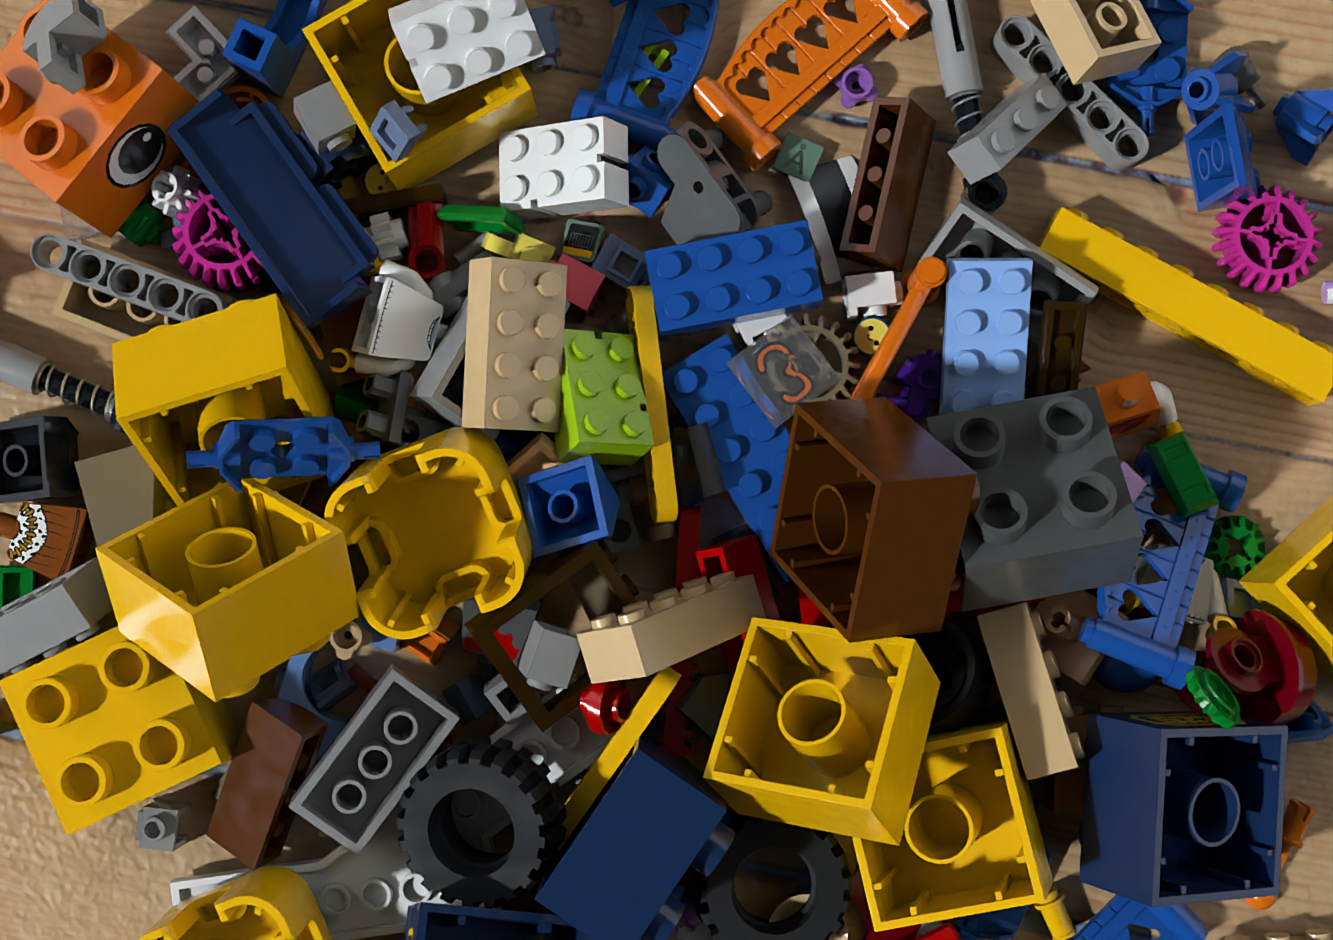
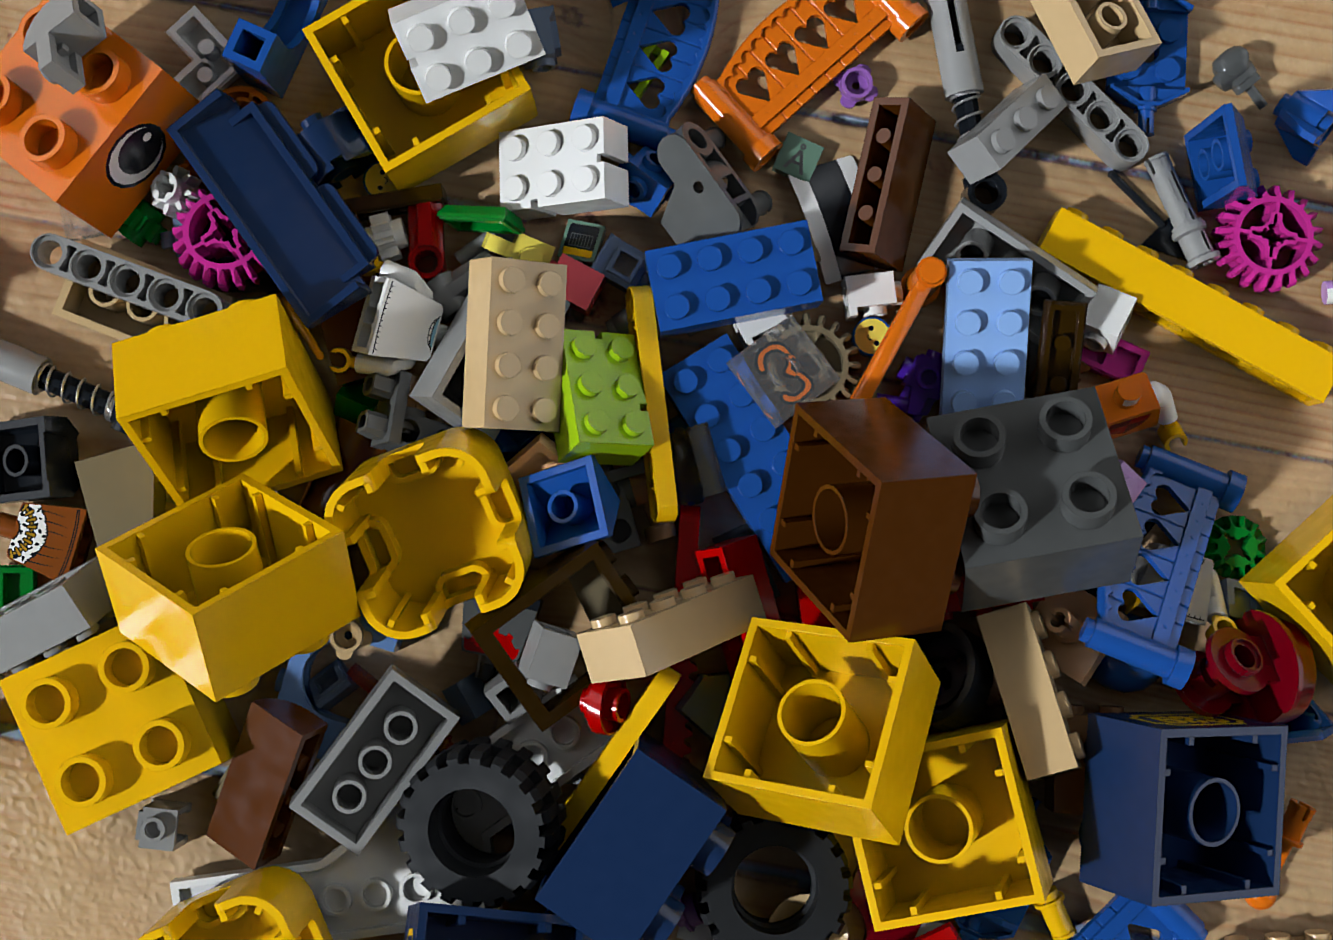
blue plate [186,417,380,492] -> none
light grey brick [294,80,356,155] -> none
sand blue tile [369,100,428,163] -> none
orange slope [401,615,460,667] -> none
green tile [1146,431,1220,519] -> none
blue brick [1181,51,1256,126] -> none
green gear [1185,666,1241,730] -> none
none -> dark pink tile [1081,339,1150,381]
none -> white brick [1083,283,1137,355]
none -> black piece [1108,170,1187,261]
none -> light grey pin [1143,151,1222,271]

